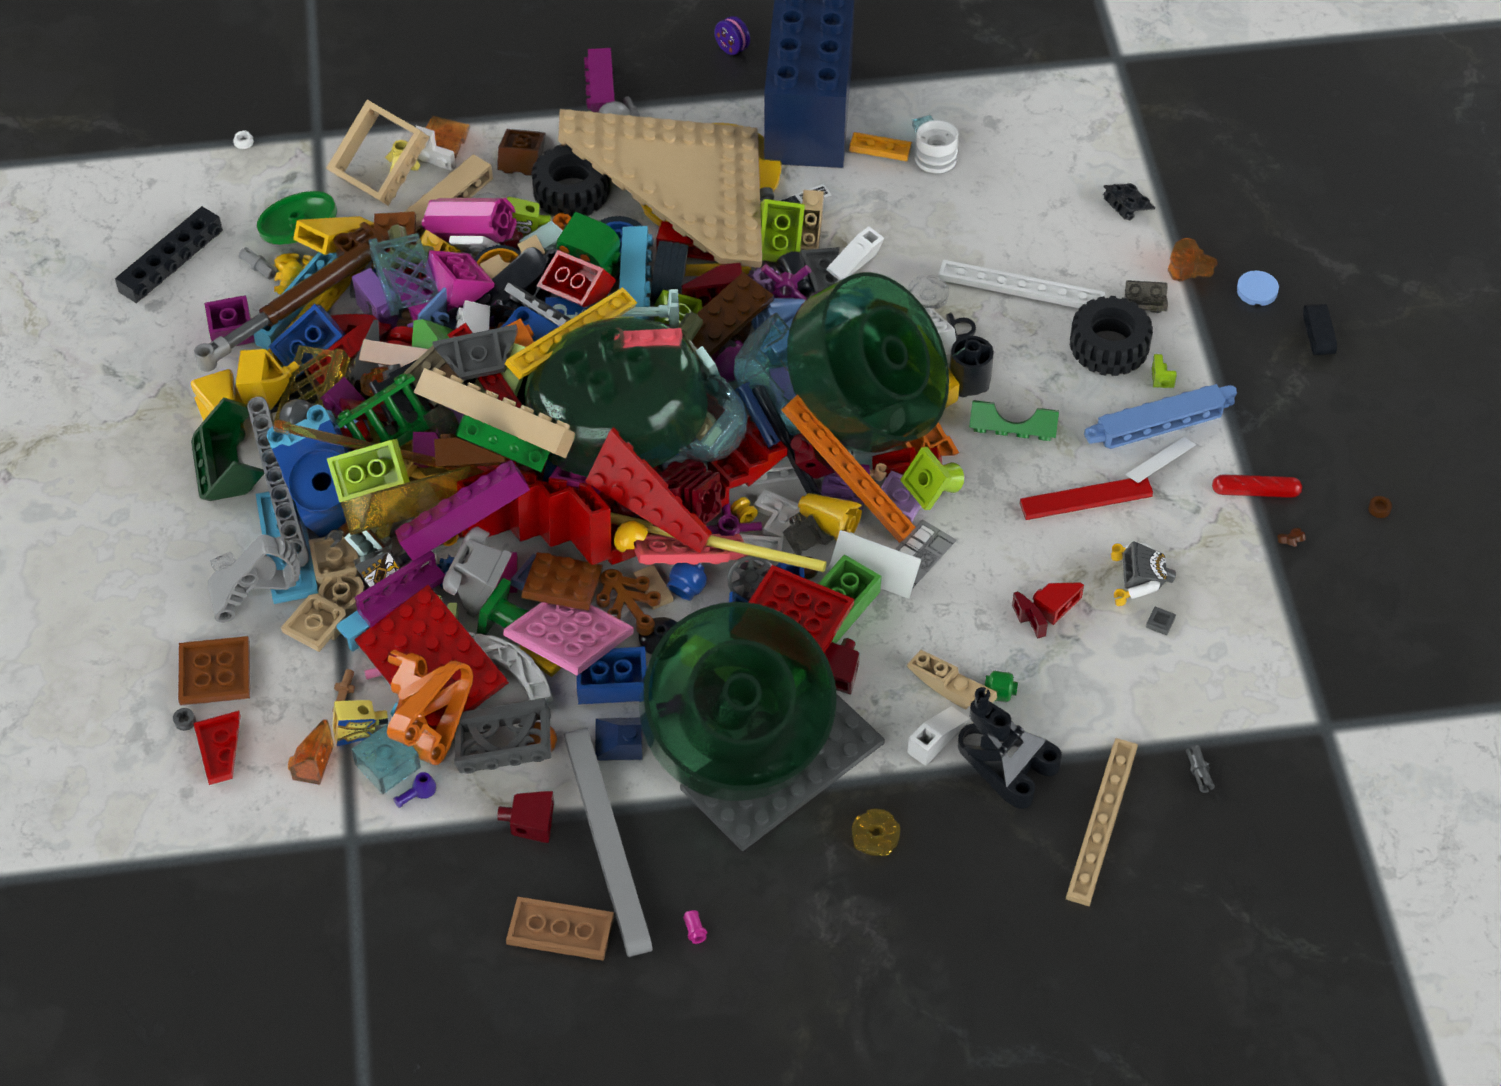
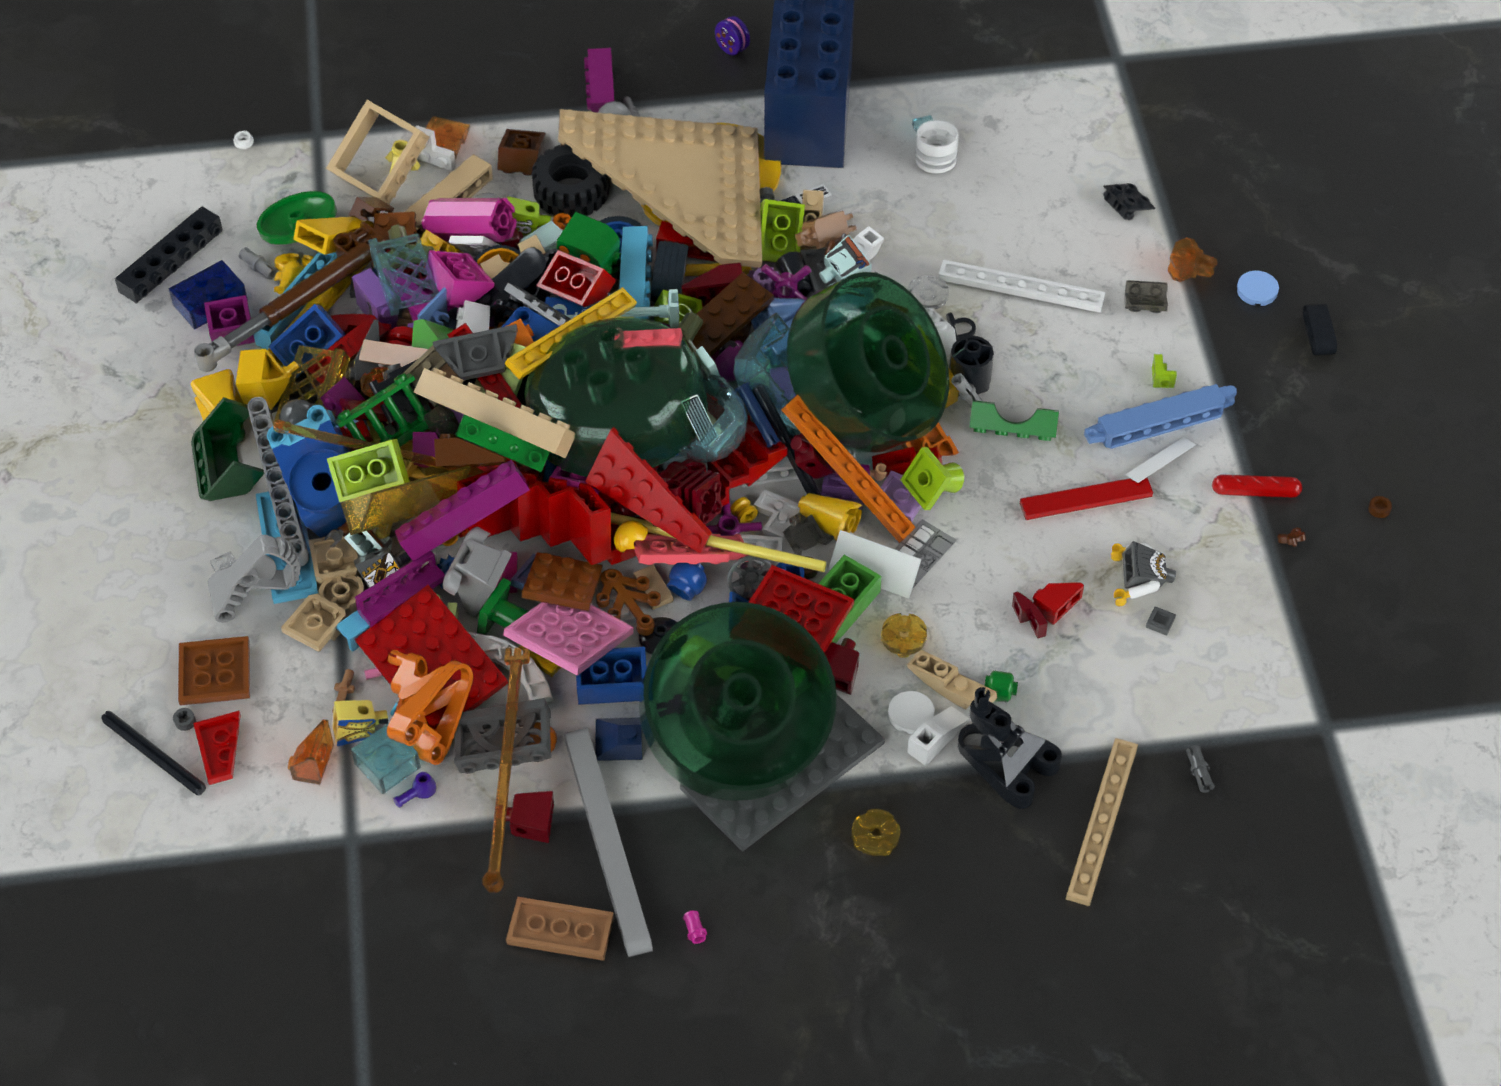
light orange plate [849,132,912,161] -> none
black tyre [1070,296,1153,376] -> none
none -> black axle [101,711,206,796]
none -> clear blue brick [168,260,248,330]
none -> reddish brown hinge [349,197,394,221]
none -> clear orange hinge [482,647,530,893]
none -> sticker [680,394,718,450]
none -> medium nougat hinge [795,211,857,249]
none -> torso [819,233,882,288]
none -> clear yellow plate [881,613,927,658]
none -> white tile [888,691,935,734]
none -> light grey pin [951,373,983,408]

